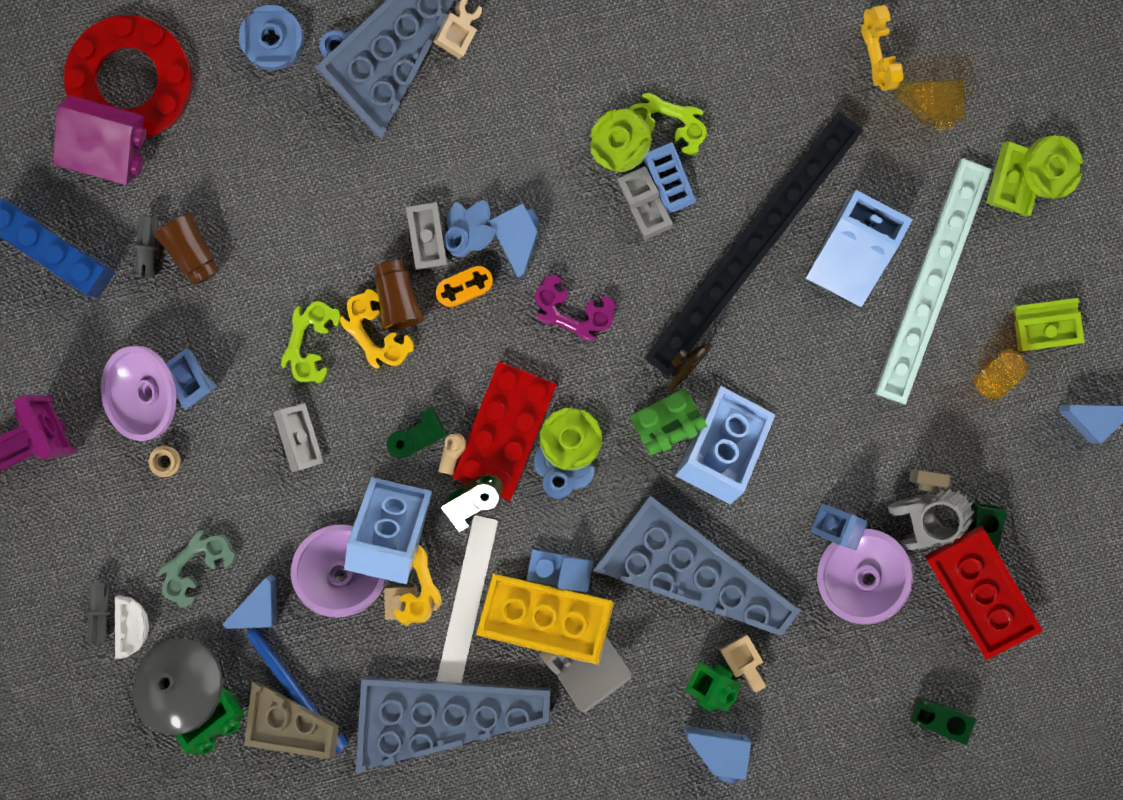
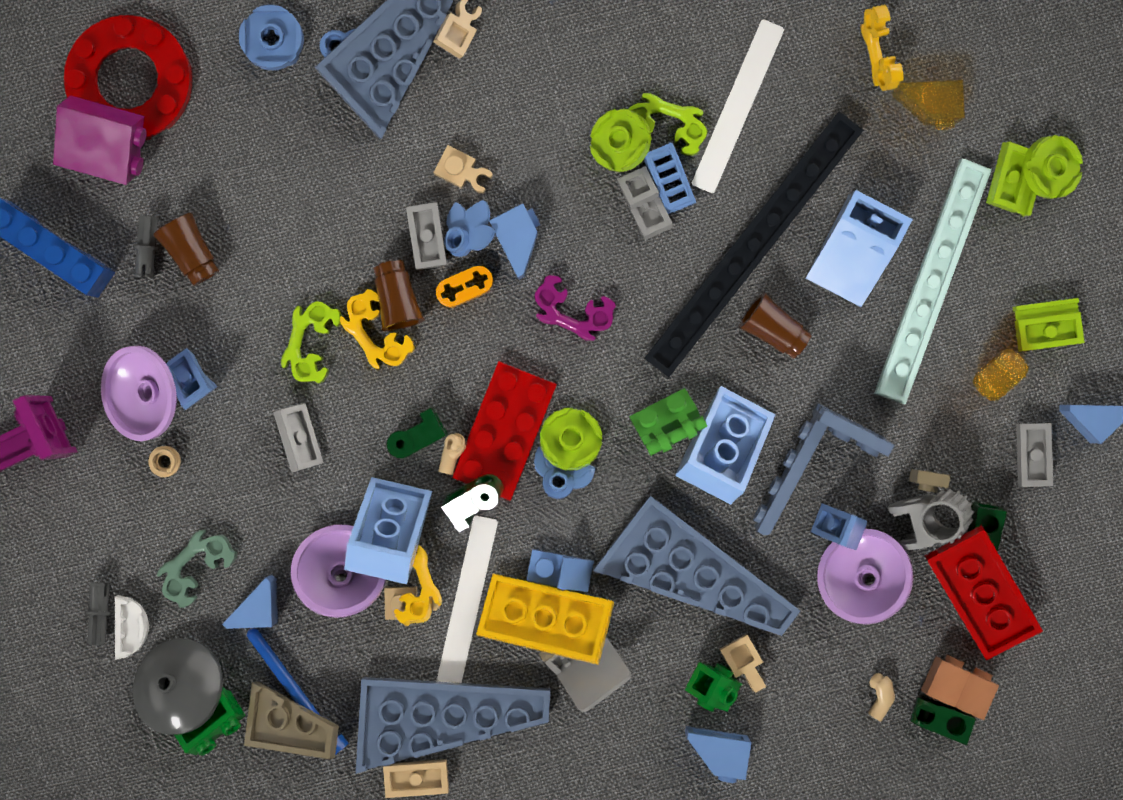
dark brown dish [667,342,712,393] -> none
none -> tan plate [383,759,449,798]
none -> tan plate [434,145,493,194]
none -> white sticker [692,19,784,193]
none -> reddish brown plant [738,292,812,359]
none -> sand blue bracket [753,403,894,535]
none -> tan arm [868,673,895,722]
none -> nougat brick [921,655,999,720]
none -> light grey plate [1016,423,1053,487]

